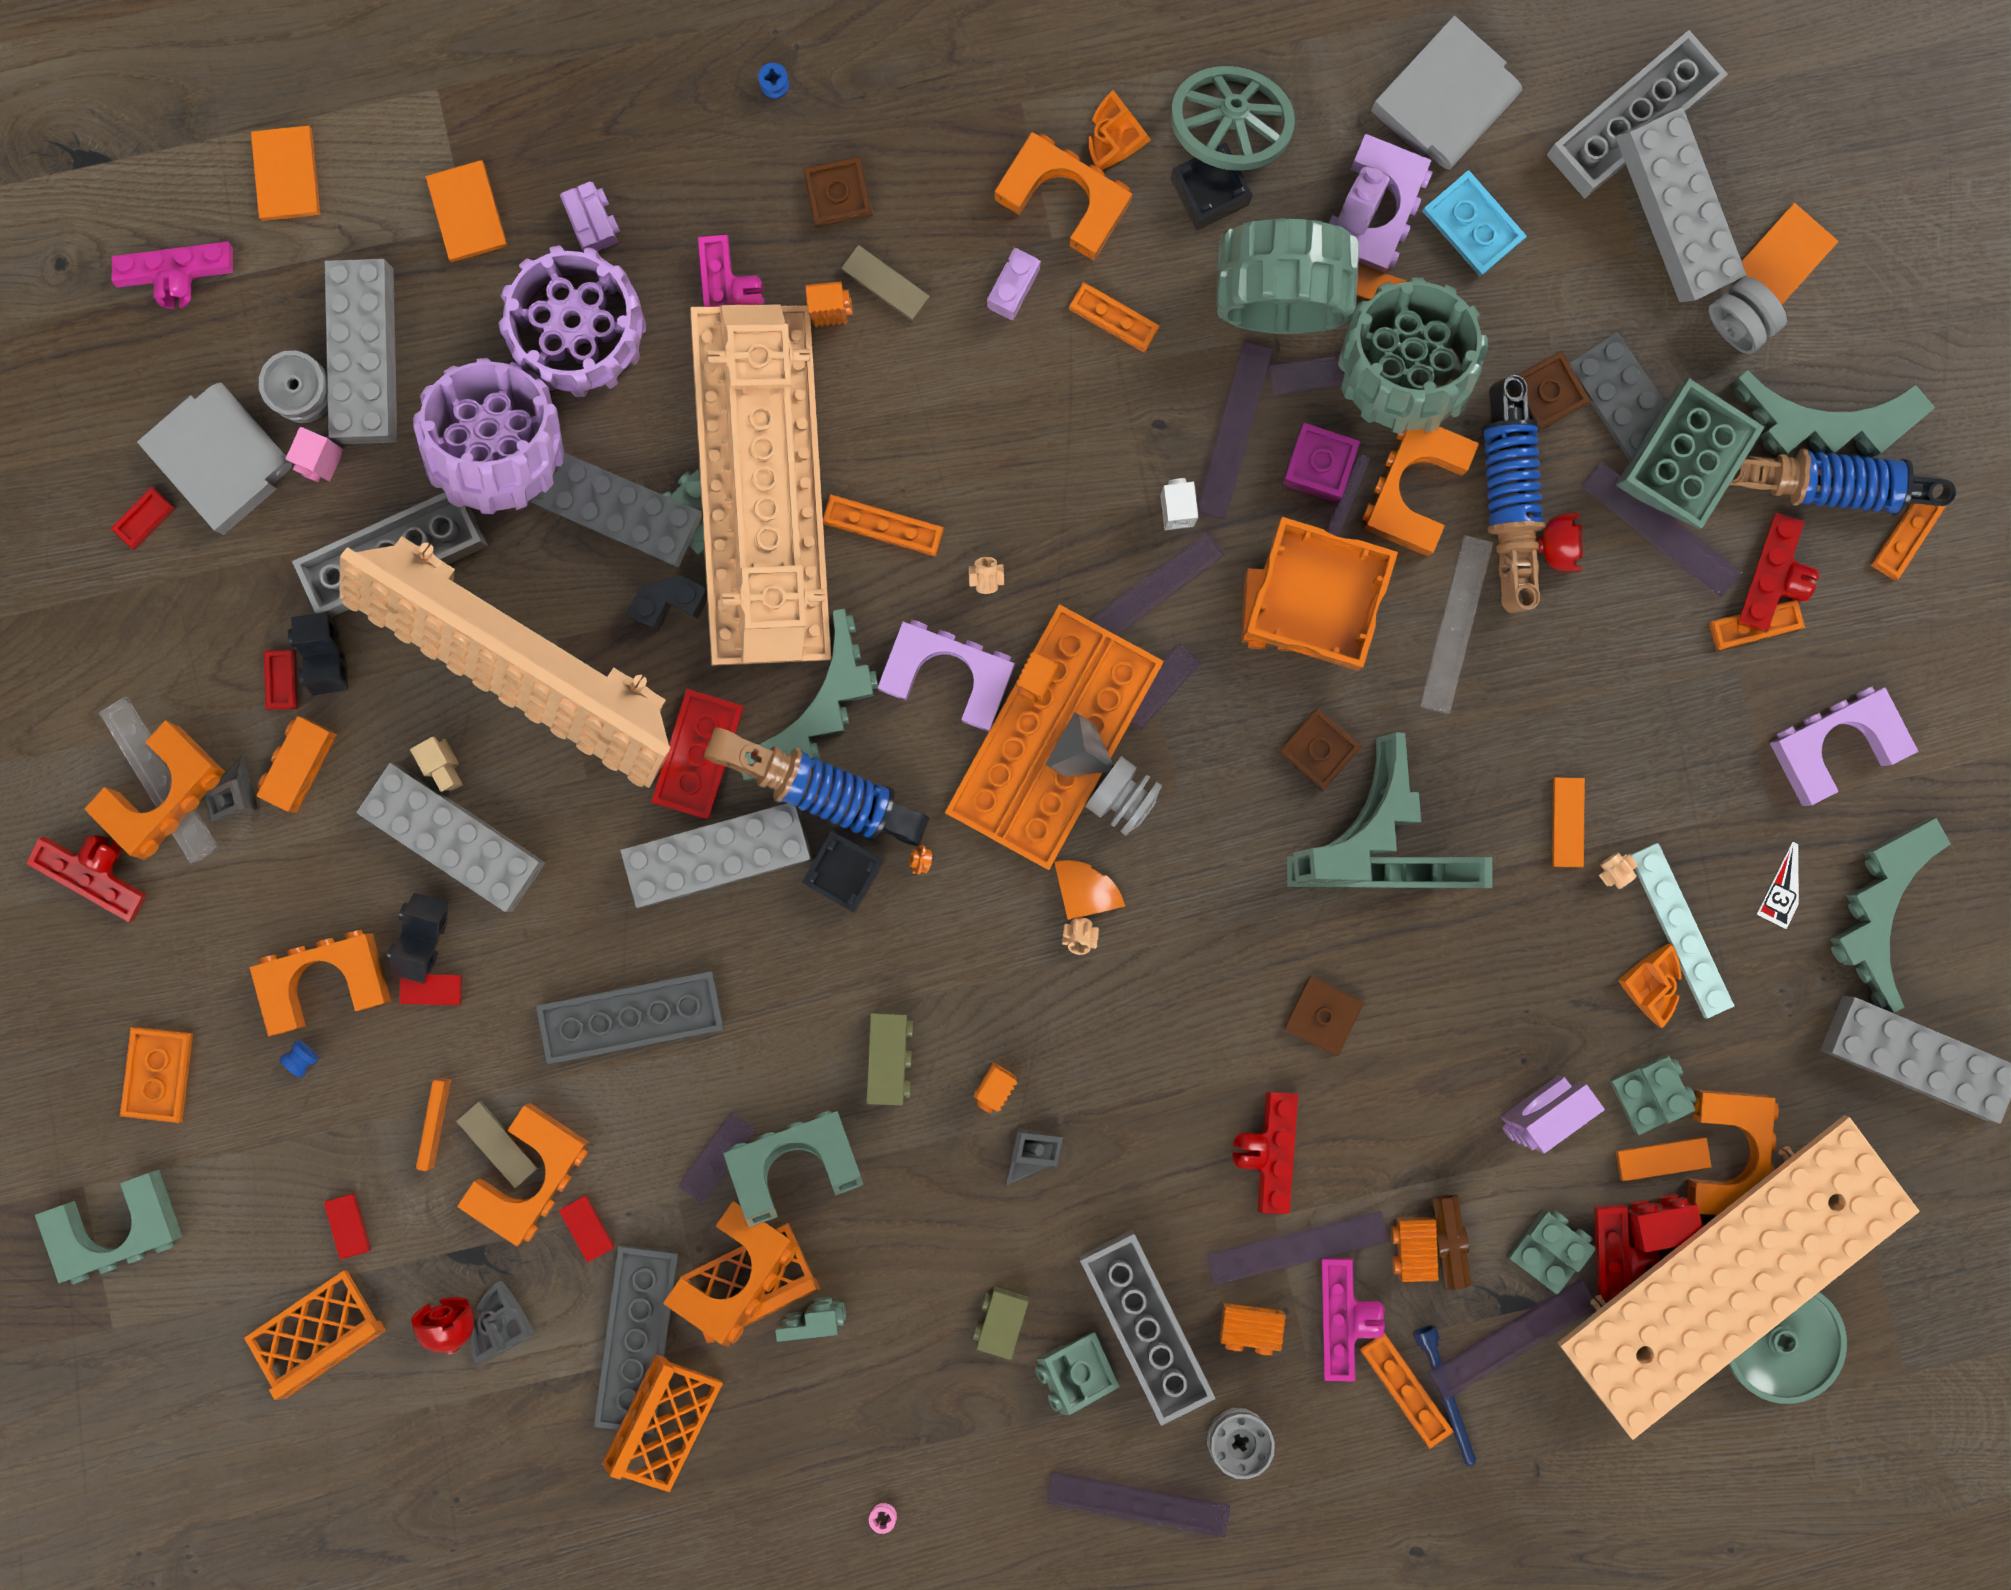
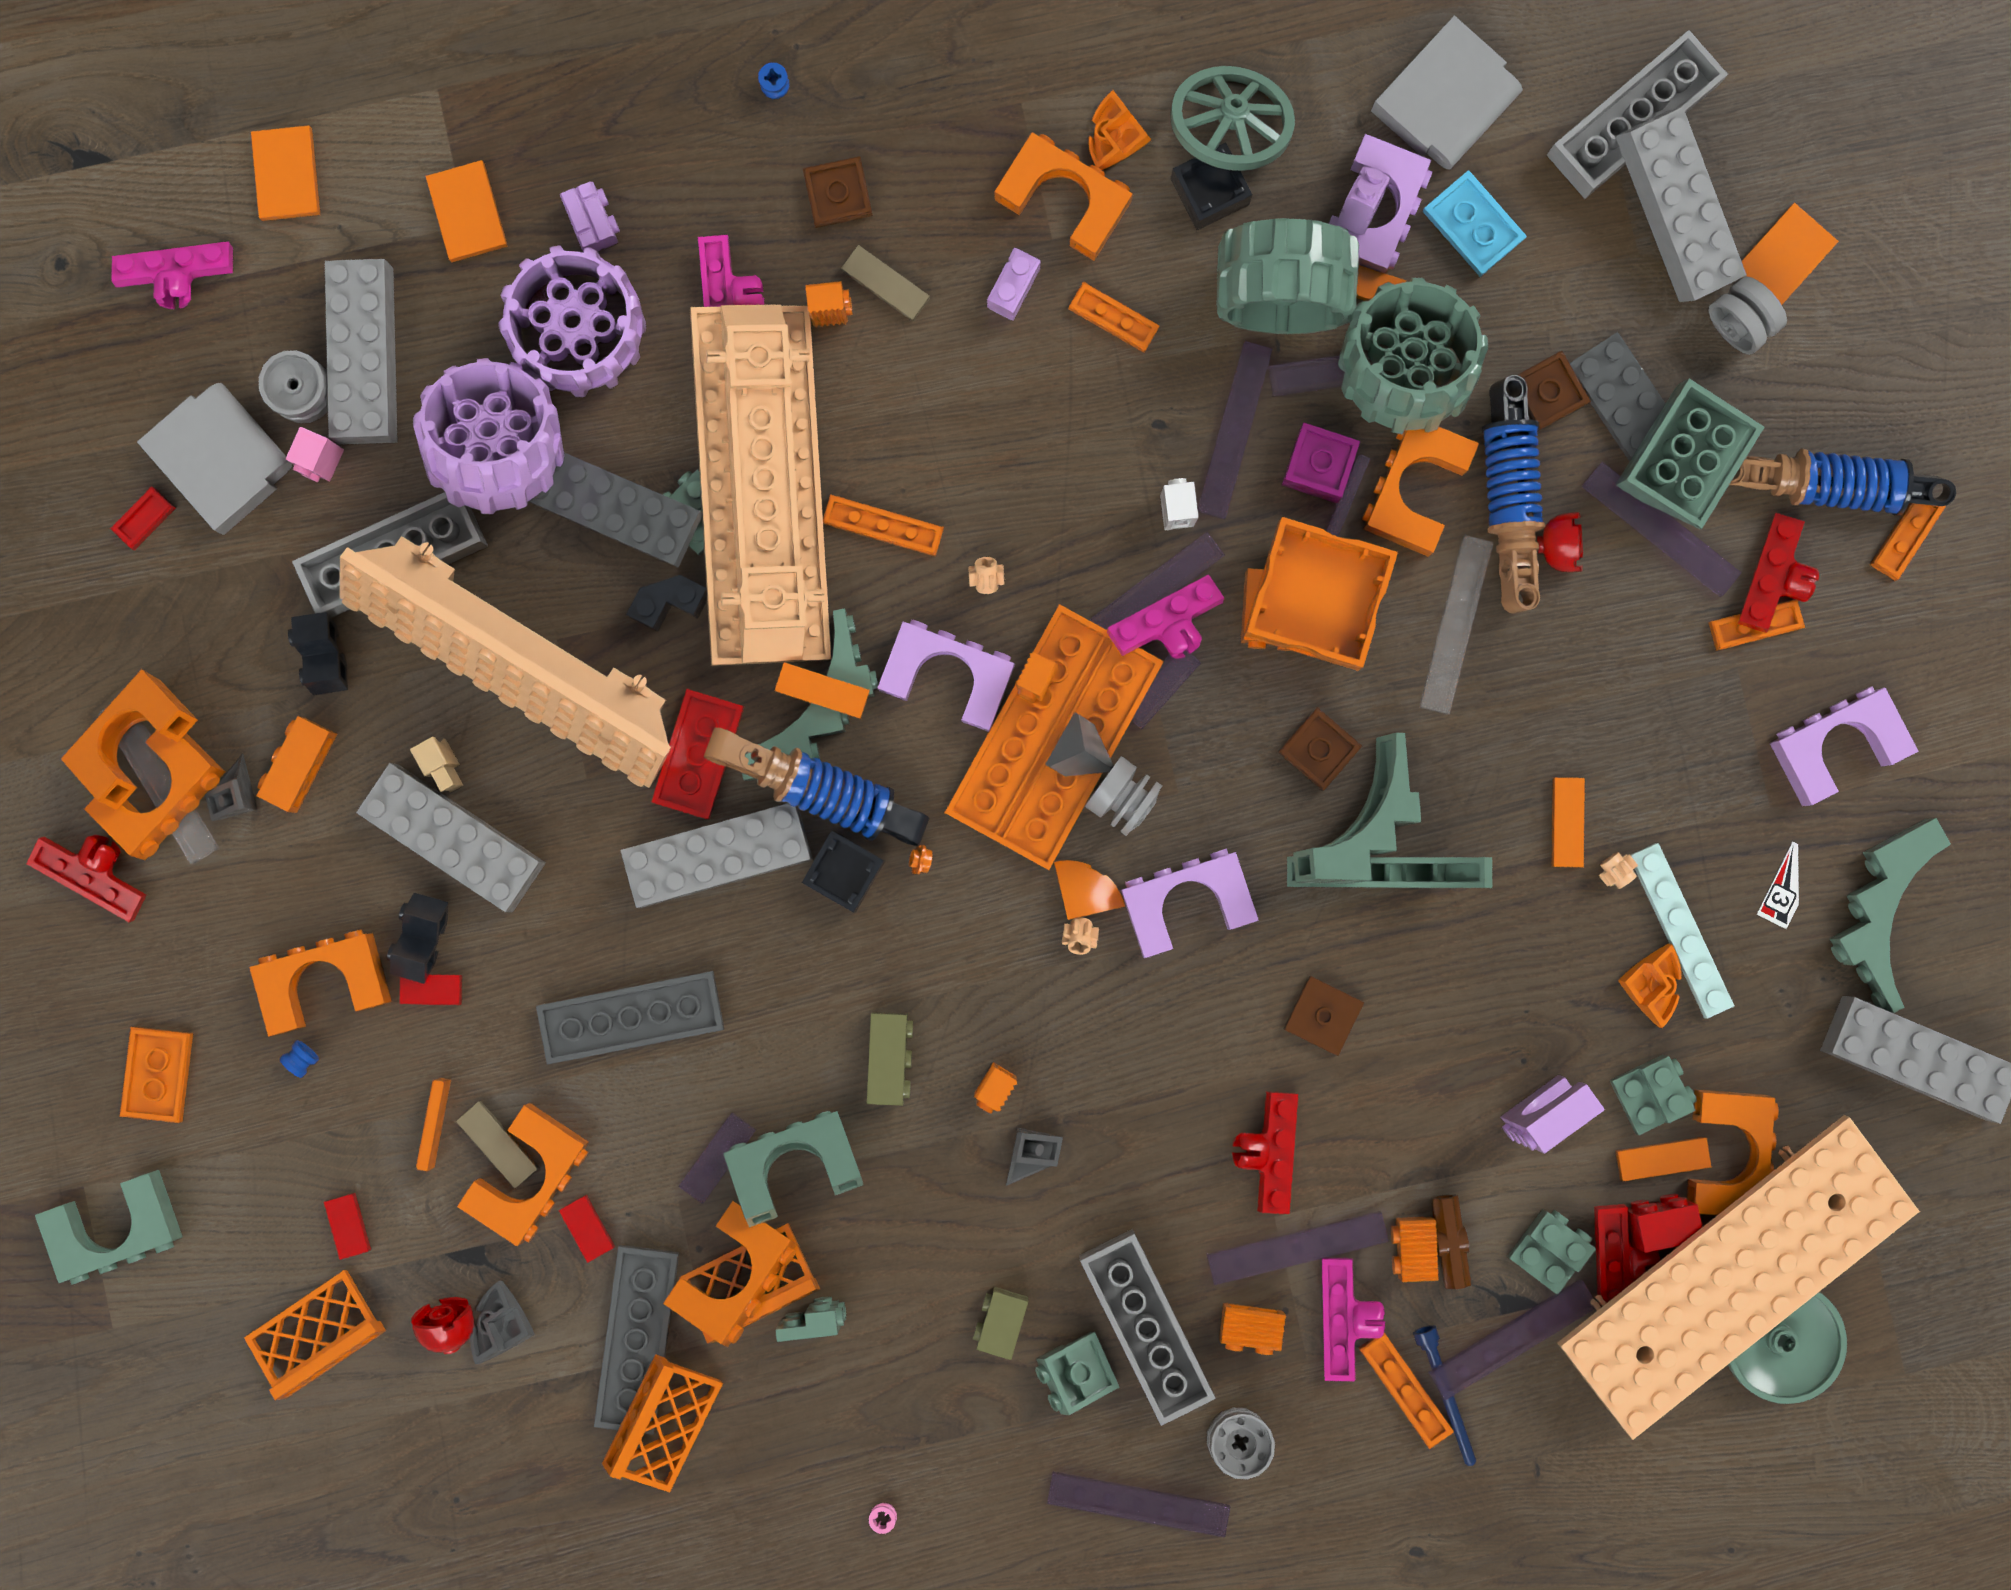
red tile [264,649,298,710] -> none
sand green arch [1730,370,1935,458] -> none
none -> orange arch [61,669,198,810]
none -> orange tile [775,662,870,719]
none -> dark pink plate [1107,574,1224,659]
none -> lavender arch [1121,849,1258,958]

